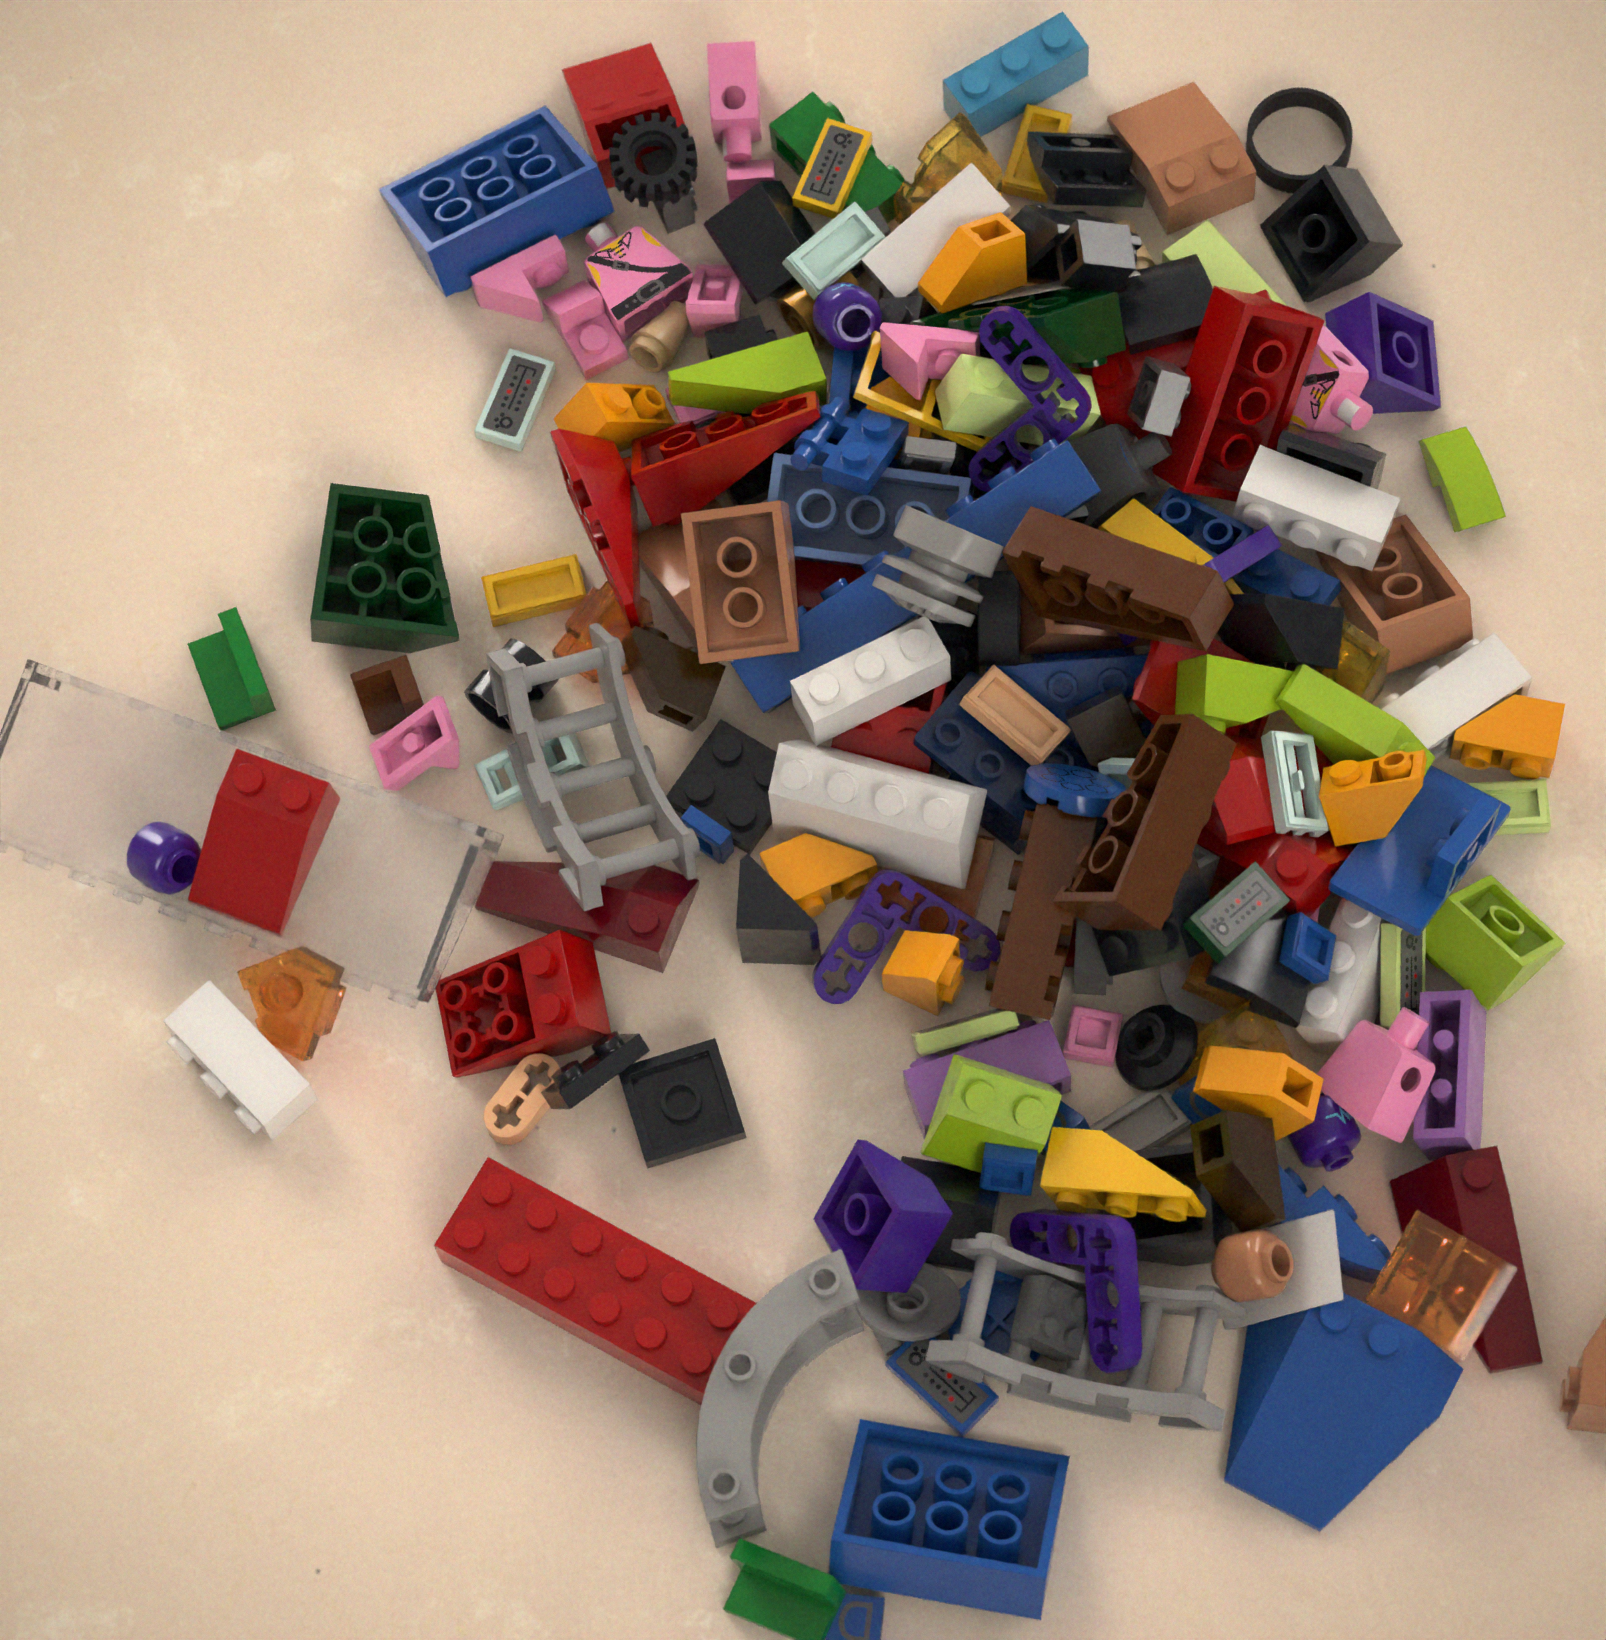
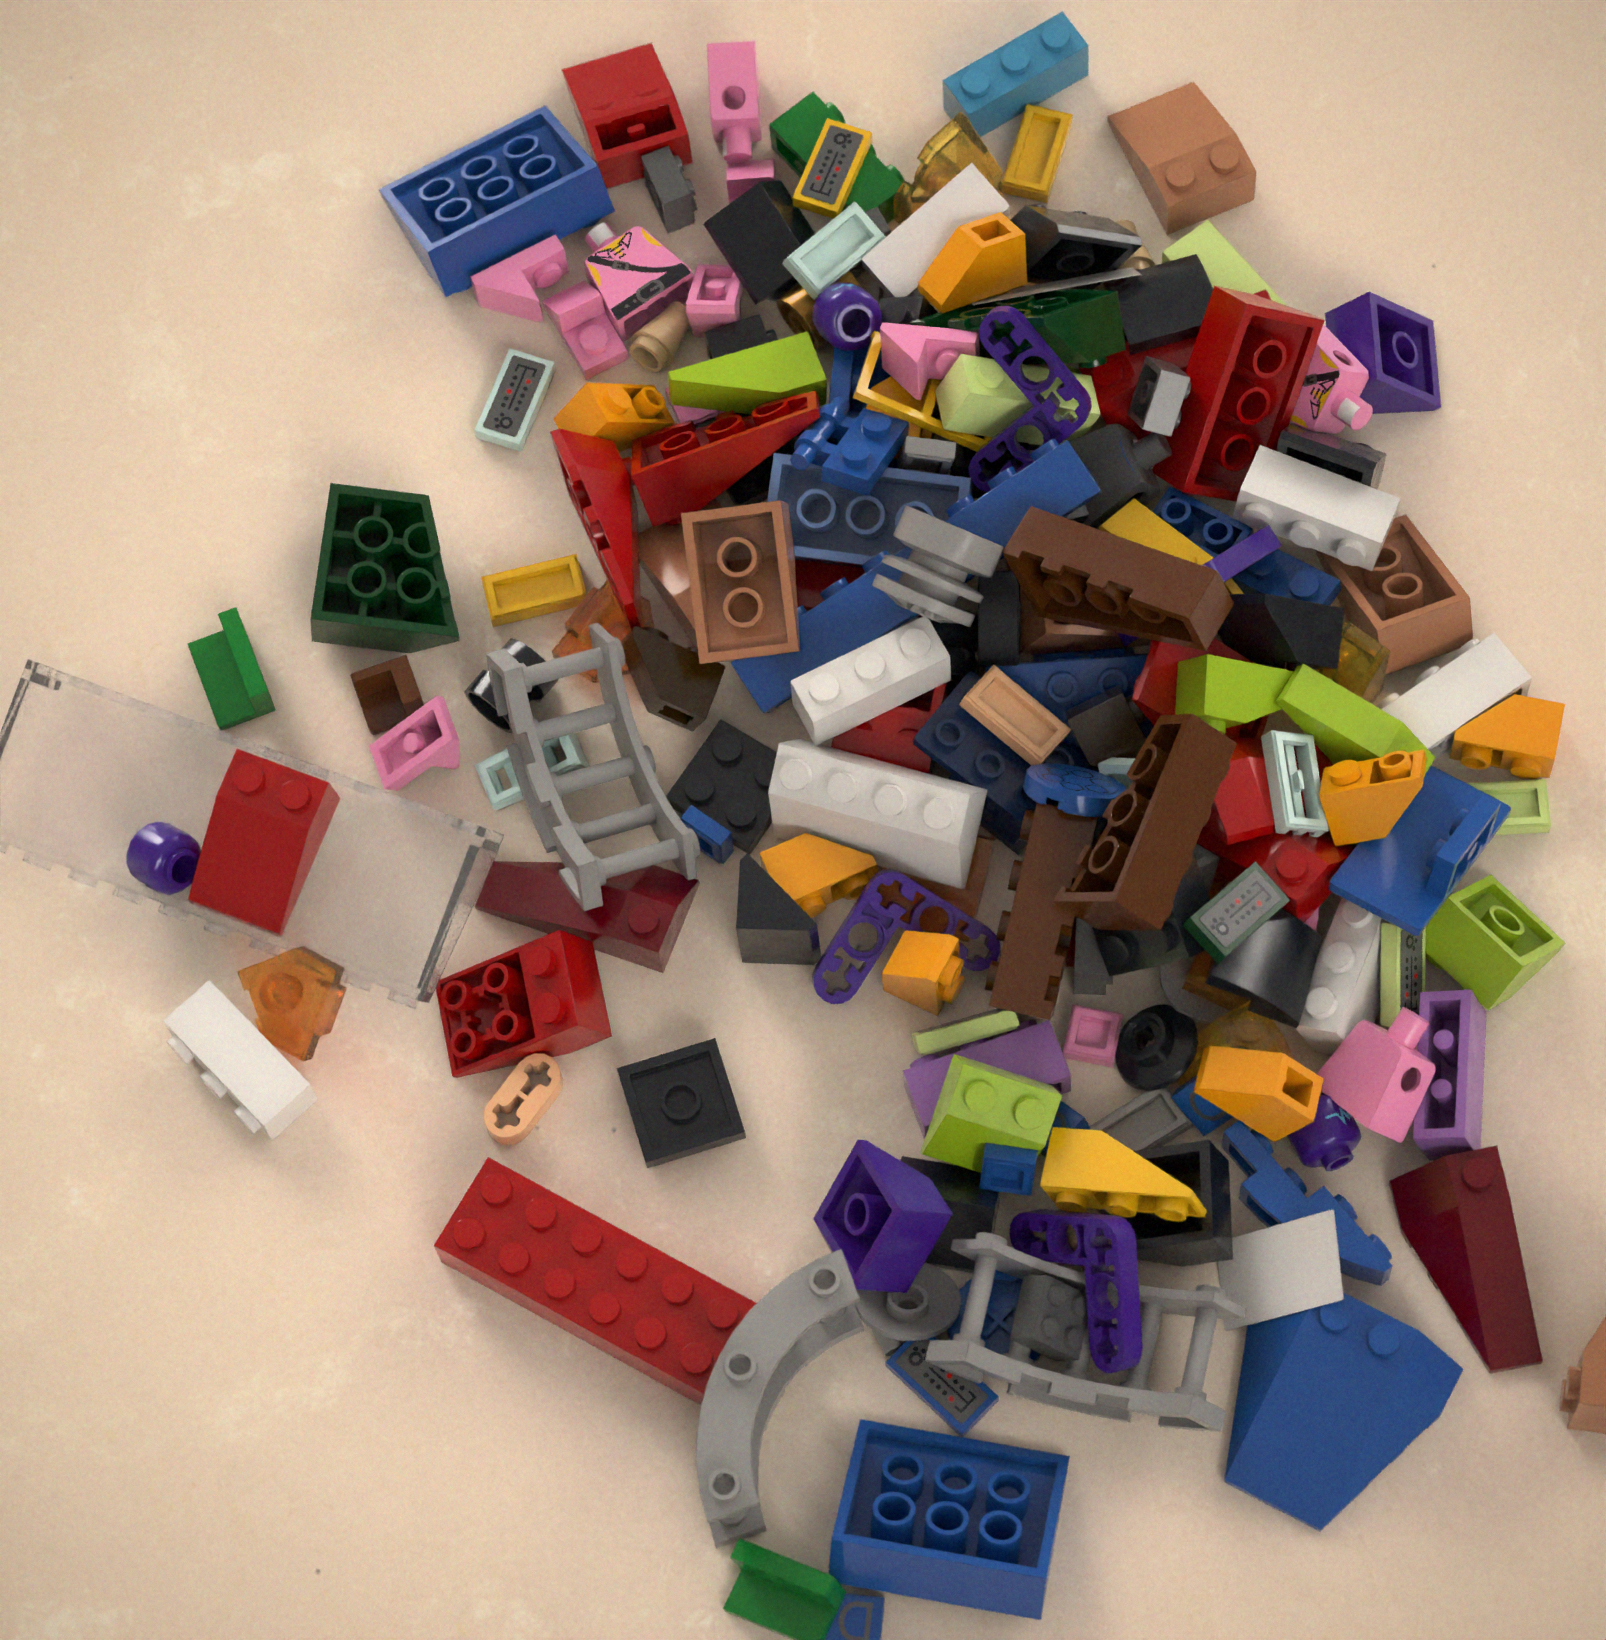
black plate [541,1031,650,1109] -> none
black tyre [609,113,698,209] -> none
black slope [1027,132,1147,207] -> none
black brick [1055,219,1137,291] -> none
dark brown slope [1190,1110,1286,1233] -> none
nougat head [1211,1230,1294,1303] -> none
black tyre [1246,88,1353,194] -> none
black slope [1260,165,1403,302] -> none
blue tile [1279,912,1336,984] -> none
clear orange slope [1364,1210,1518,1360] -> none
lime slope [1419,426,1506,533] -> none

